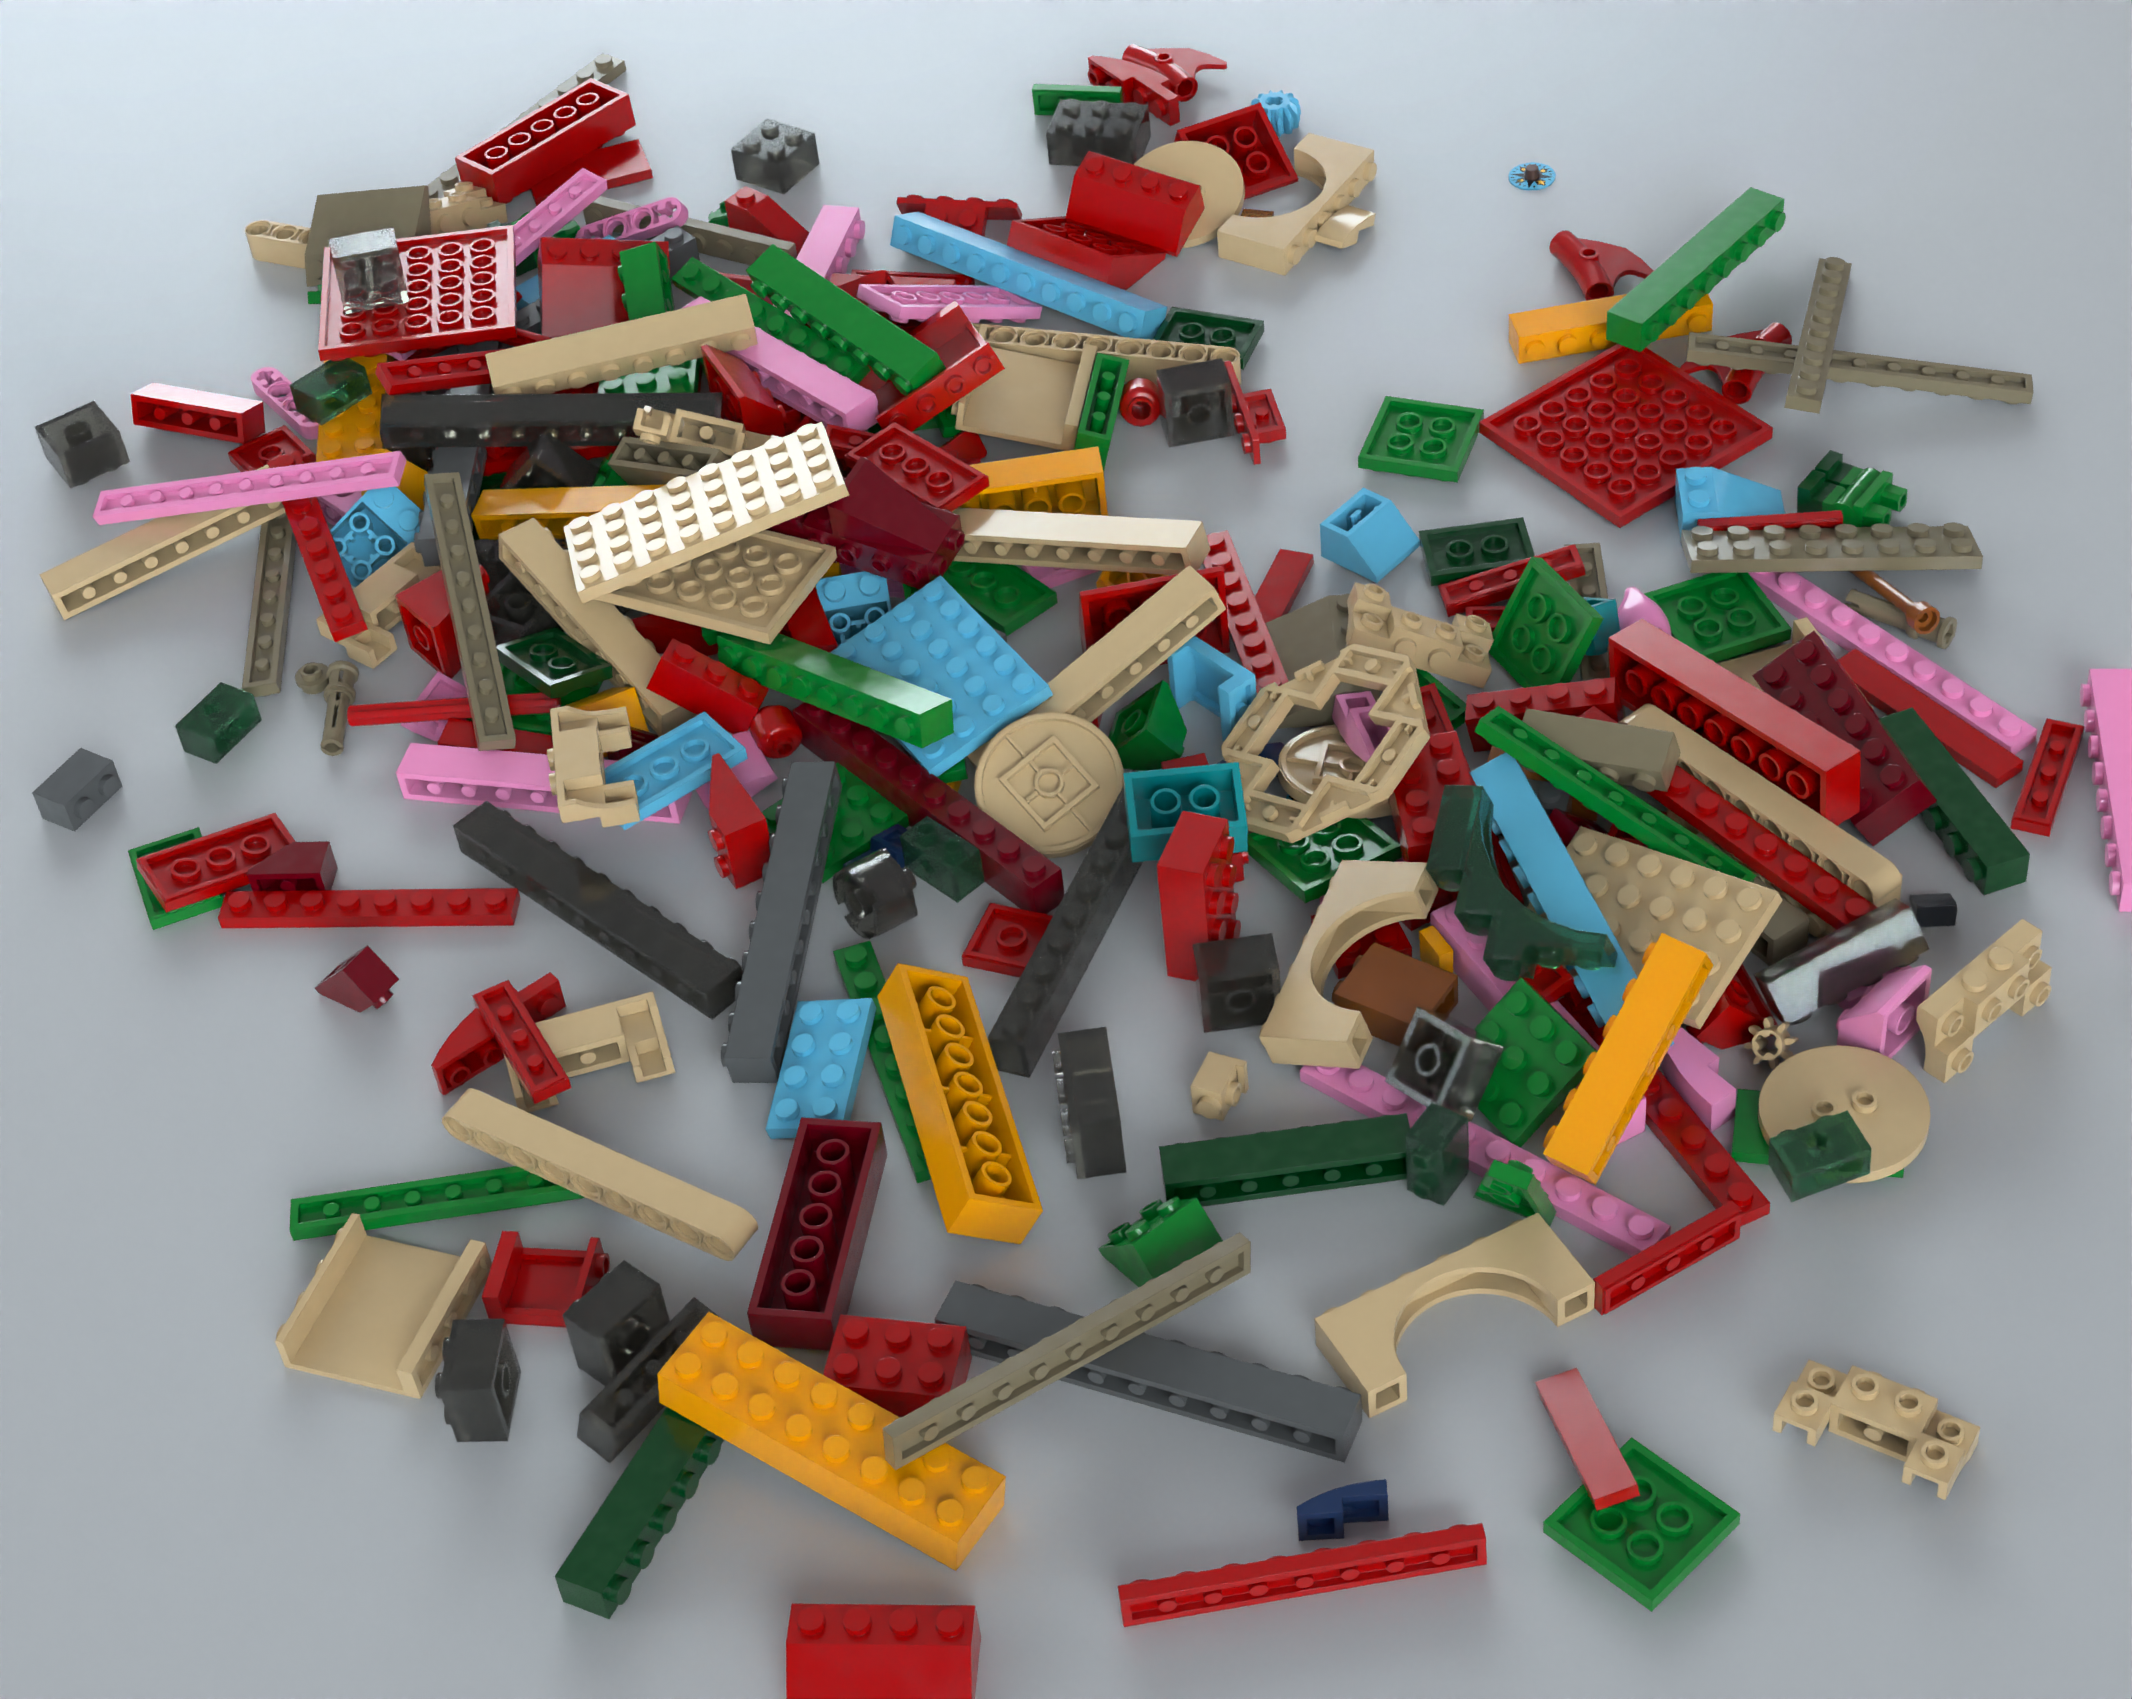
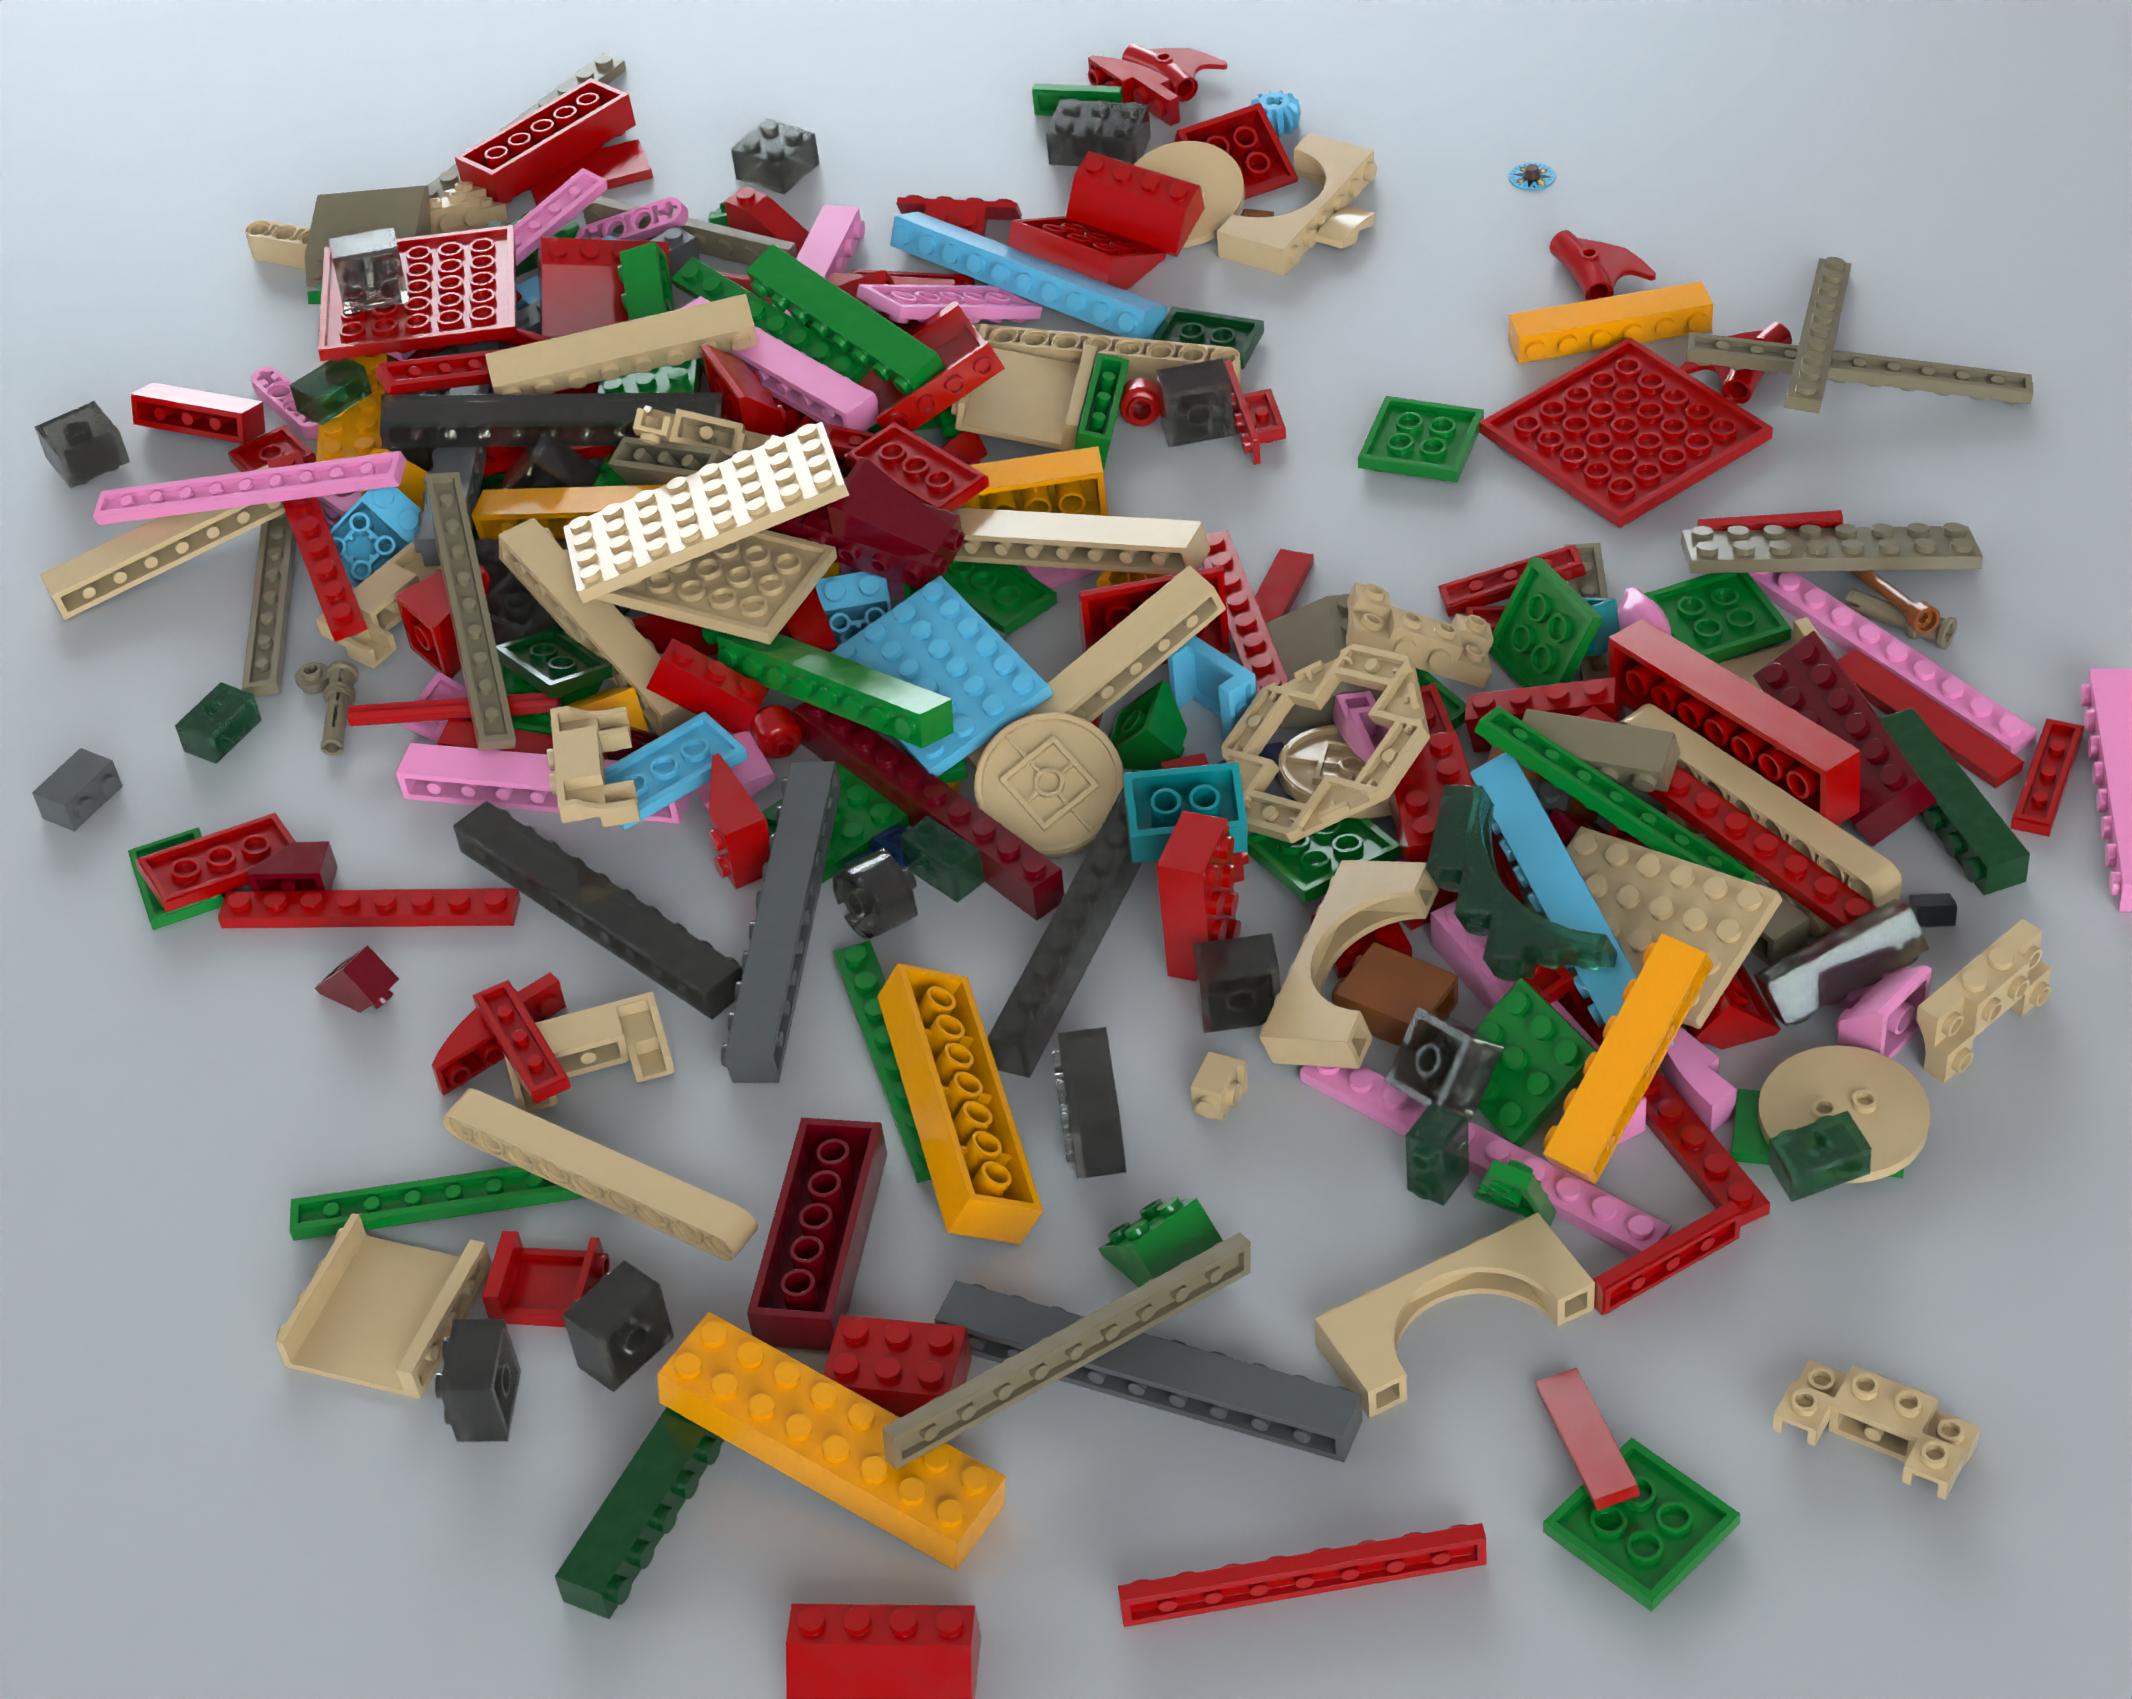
clear smoke brick [577,1297,724,1463] -> none
medium azure plate [766,998,876,1139] -> none
red tile [962,903,1063,981] -> none
dark green brick [1159,1113,1416,1207] -> none
dark blue slope [1296,1479,1389,1541] -> none
medium azure slope [1320,487,1420,583] -> none
dark green plate [1419,517,1535,586] -> none
light orange tile [1419,925,1454,974] -> none
green brick [1606,187,1786,352] -> none
medium azure slope [1675,467,1785,546] -> none
tan gear [1744,1016,1799,1069] -> none
green hips [1797,450,1907,527] -> none

